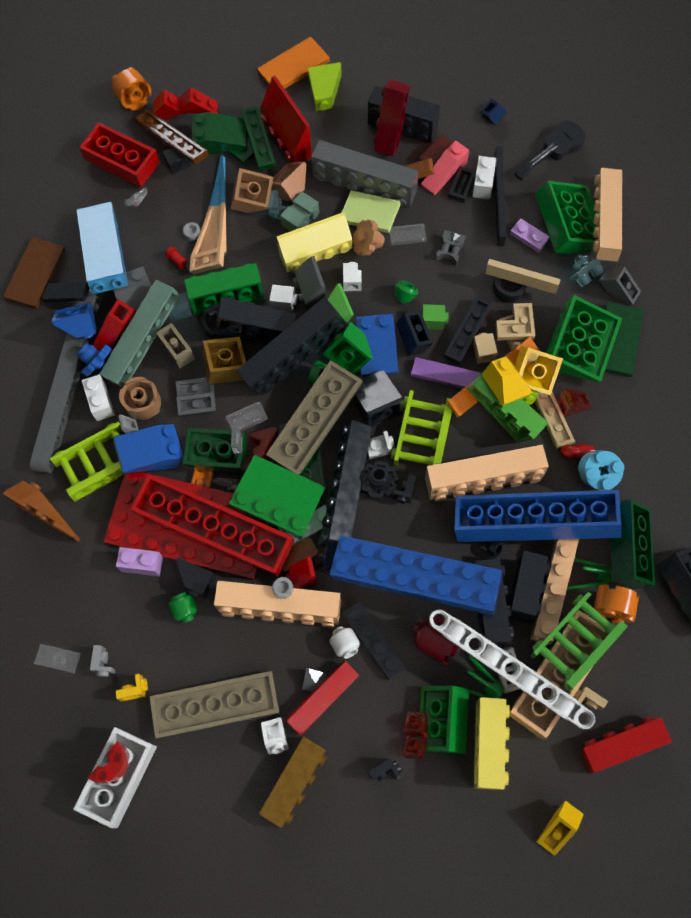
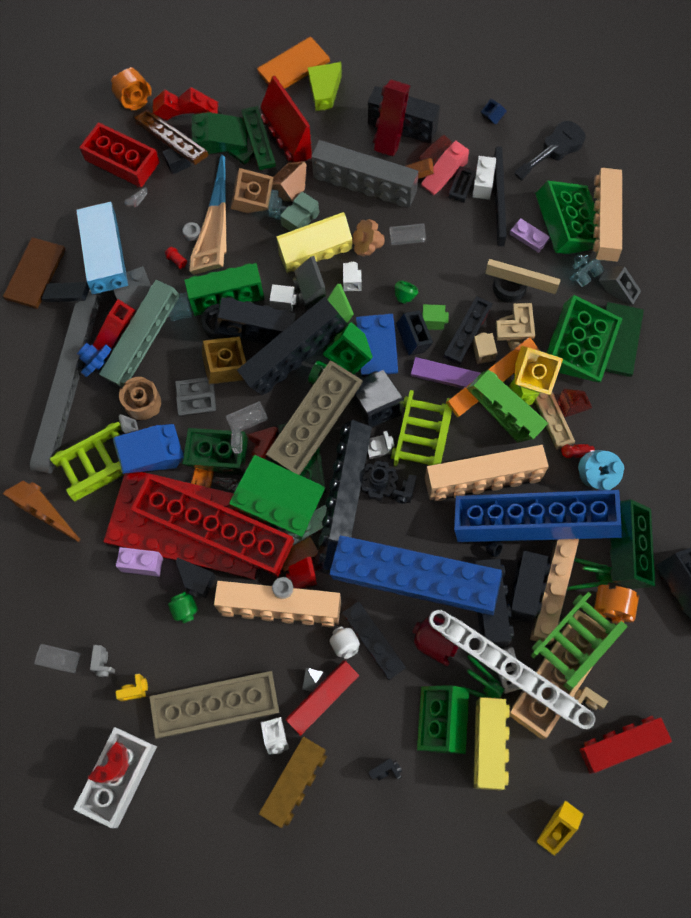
blue slope [52,303,97,339] -> none
white brick [82,374,115,421] -> none
dark tan brick [156,323,195,369] -> none
yellowish green tile [342,191,400,233] -> none
clear red slope [402,712,428,759] -> none
dark grey piece [436,230,466,266] -> none
yellow slope [482,356,533,406] -> none

